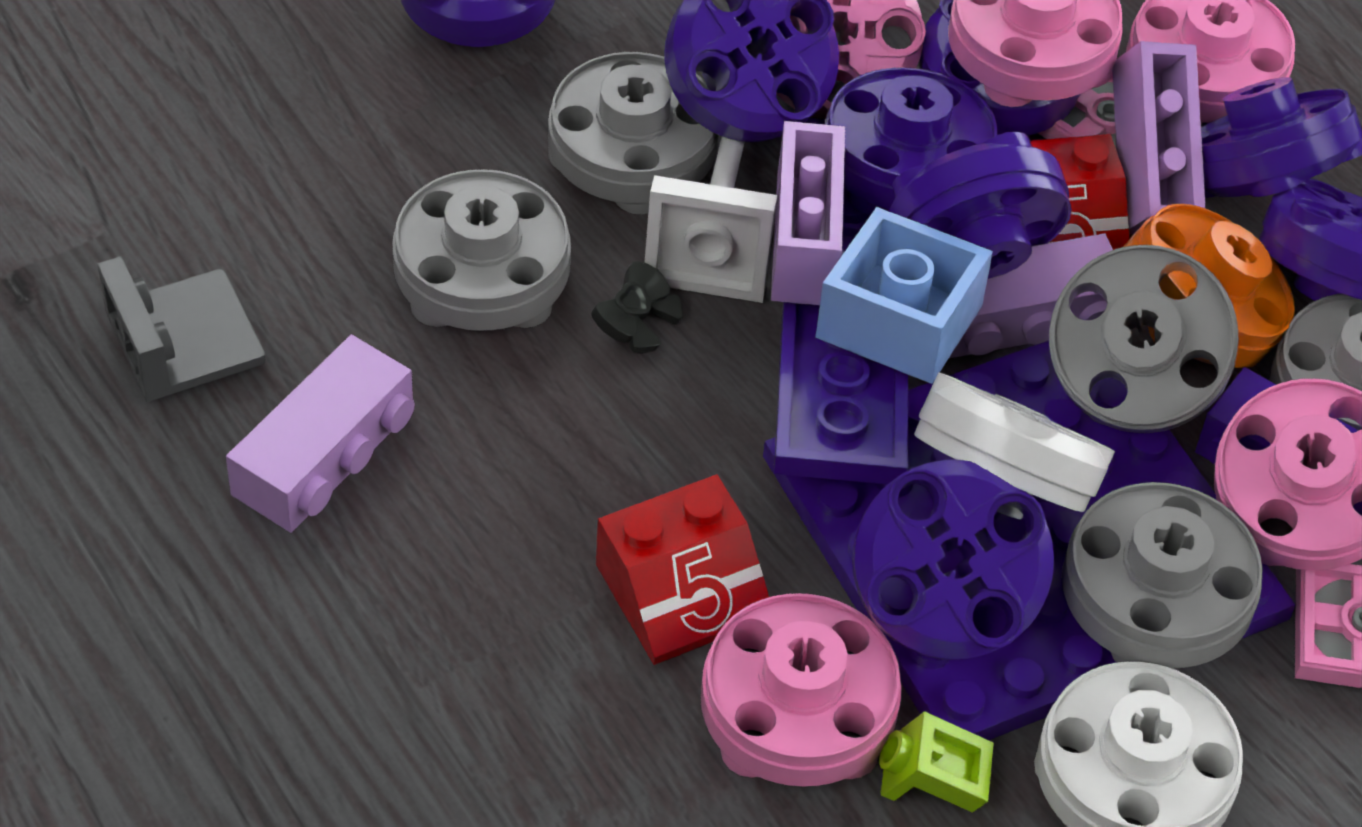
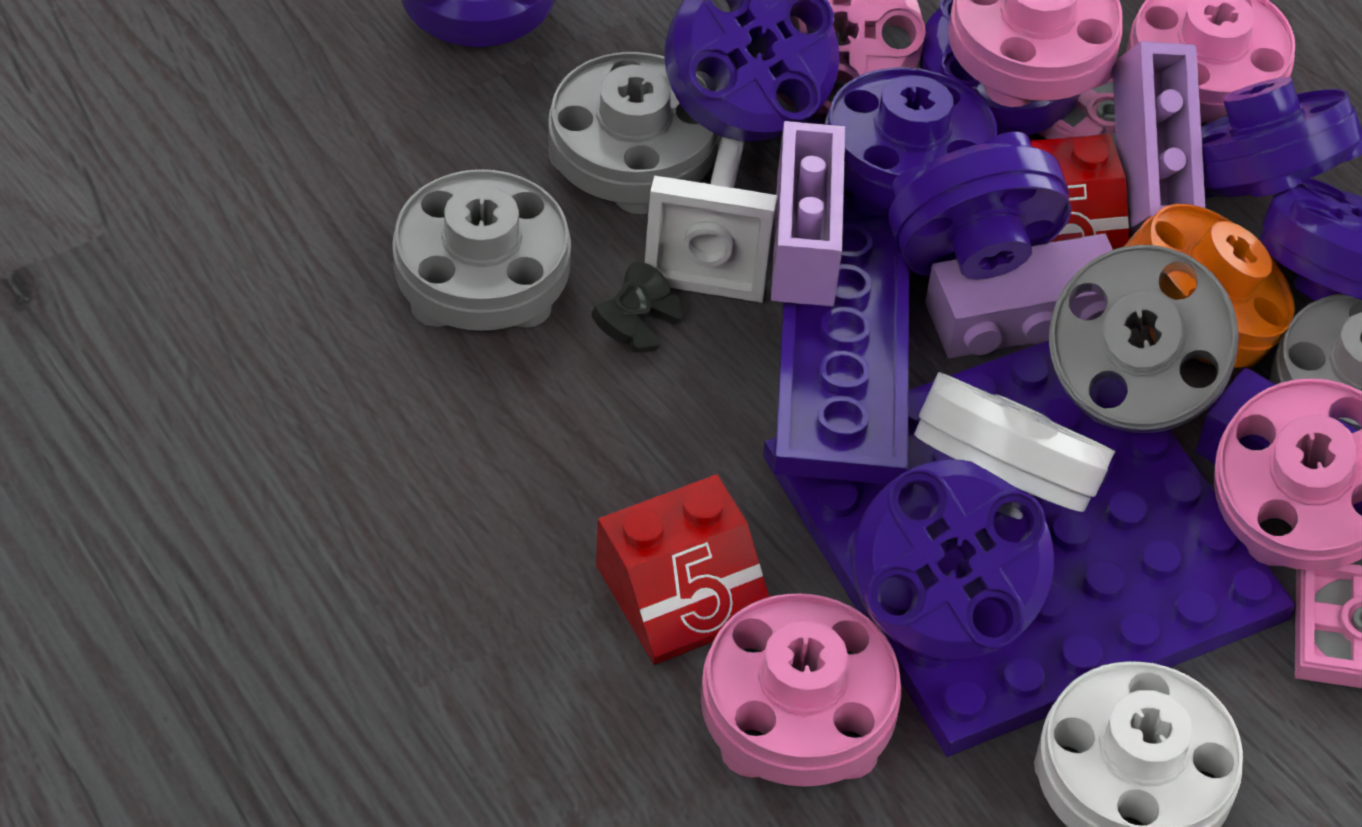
bracket [97,256,265,402] -> none
lavender brick [226,334,415,533] -> none
light blue brick [816,207,993,384] -> none
lime bracket [879,711,994,813] -> none
light grey piece [1061,482,1262,668] -> none

